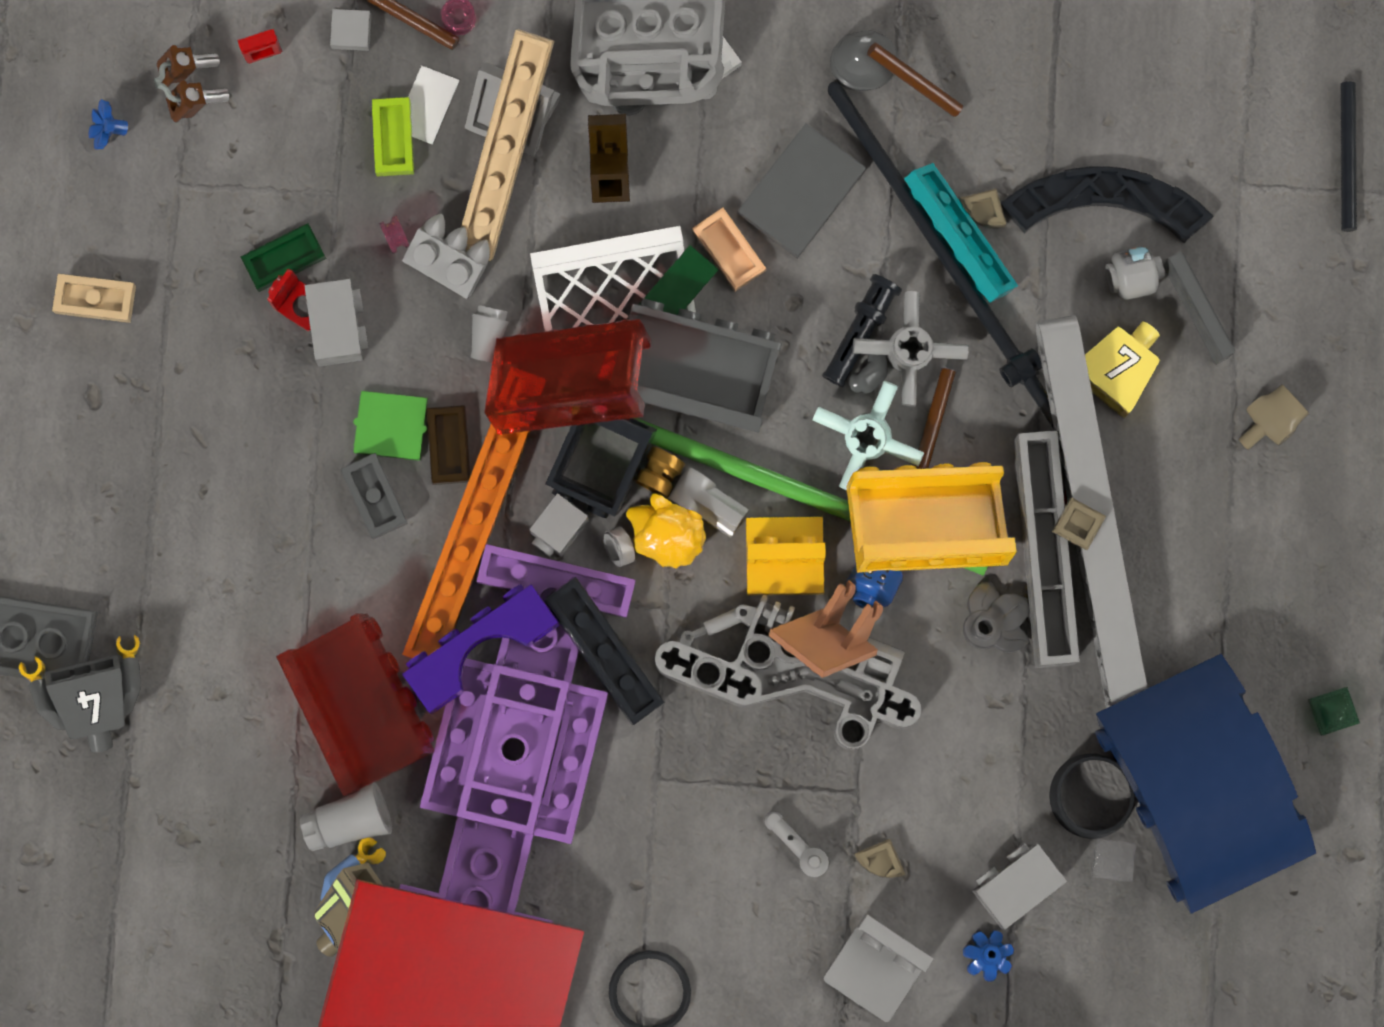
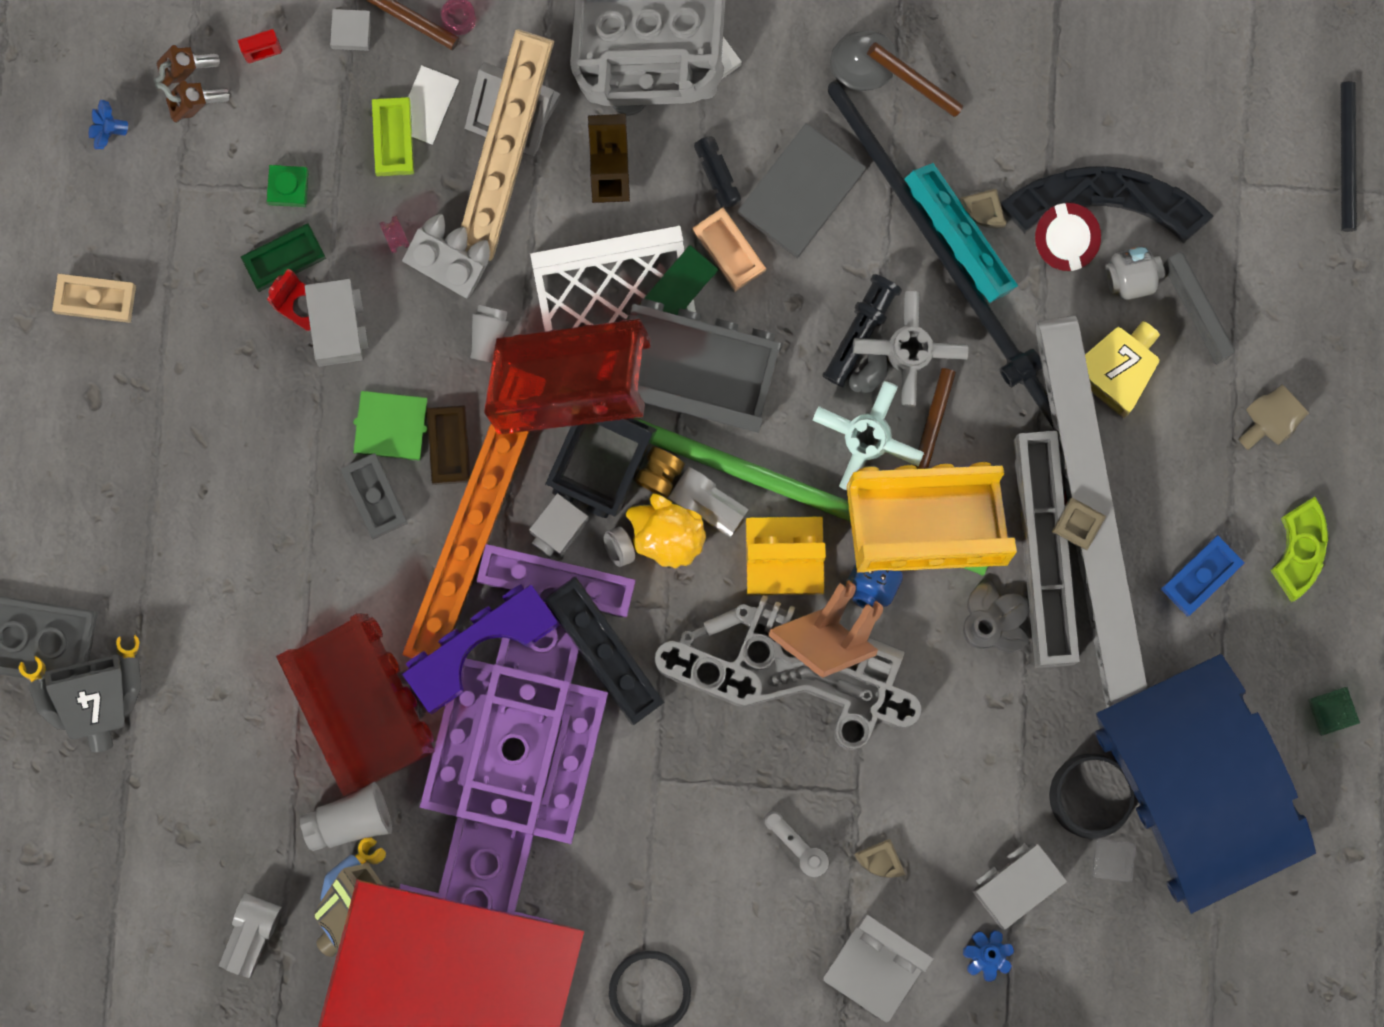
none -> light grey piece [219,893,282,978]
none -> green plate [266,165,309,207]
none -> black axle [694,136,741,208]
none -> sticker [1035,203,1101,271]
none -> blue plate [1161,535,1245,617]
none -> lime tile [1270,496,1328,602]

